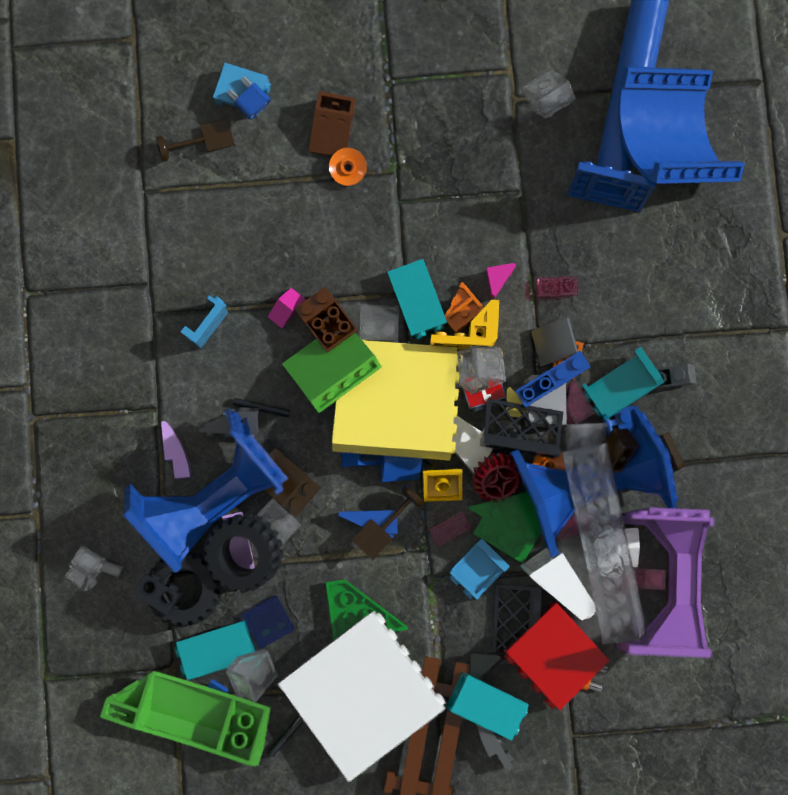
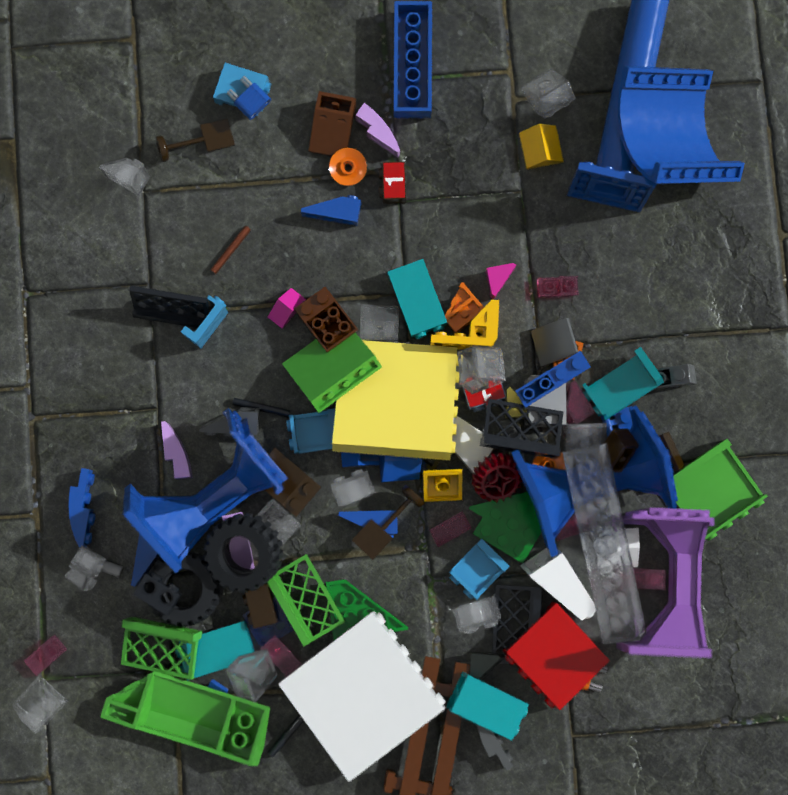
none -> clear slope [12,675,67,733]
none -> clear pink slope [24,635,67,676]
none -> blue slope [69,468,95,548]
none -> clear slope [99,158,150,196]
none -> bright green fence [121,617,202,680]
none -> black fence [129,285,211,328]
none -> blue slope [131,533,160,587]
none -> copper bar [210,225,251,274]
none -> dark brown brick [242,584,278,629]
none -> clear pink slope [260,636,302,677]
none -> bright green fence [267,554,345,646]
none -> dark azure panel [286,408,335,454]
none -> blue slope [301,195,361,226]
none -> clear brick [330,469,376,508]
none -> lavender slope [356,103,400,158]
none -> red brick [379,161,406,204]
none -> blue brick [394,1,432,118]
none -> clear brick [453,595,502,634]
none -> yellow slope [519,123,563,169]
none -> bright green panel [673,439,768,541]

